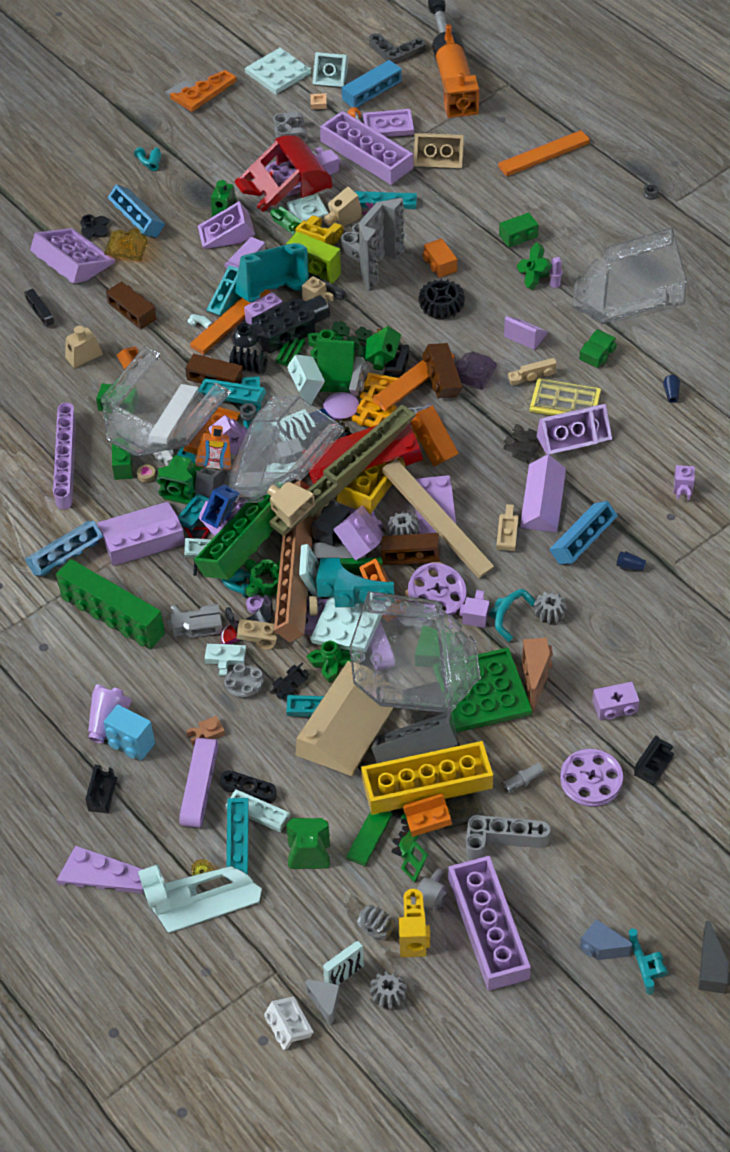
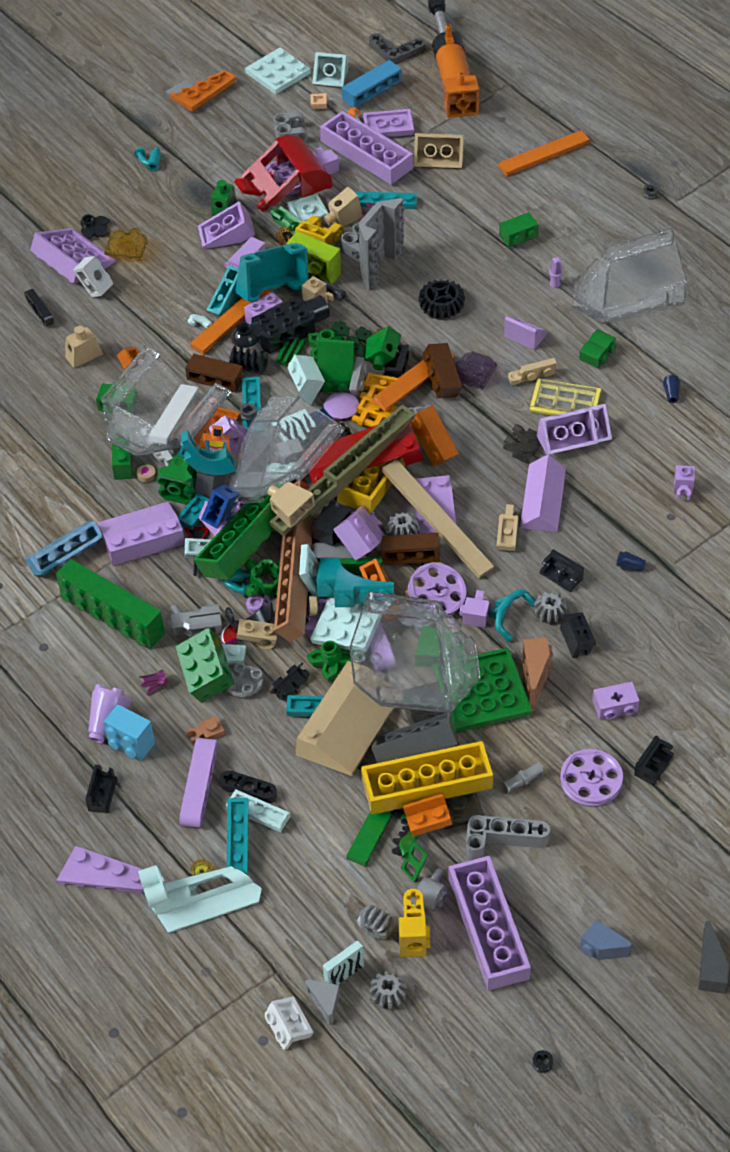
lavender beam [53,403,76,510] -> none
reddish brown brick [106,281,156,330] -> none
dark azure brick [108,184,165,238] -> none
teal plate [198,379,267,406] -> none
green piece [286,818,330,869] -> none
orange brick [422,238,457,278] -> none
green plant [517,242,552,290] -> none
dark azure brick [549,501,618,564] -> none
teal piece [629,928,668,995] -> none
none -> white brick [73,256,114,297]
none -> flat silver piece [139,670,170,695]
none -> piece [175,628,235,703]
none -> teal arch [180,430,236,475]
none -> clear orange tile [276,227,293,244]
none -> black bush [532,1050,553,1073]
none -> black hinge [540,549,584,593]
none -> black hinge [560,612,596,658]

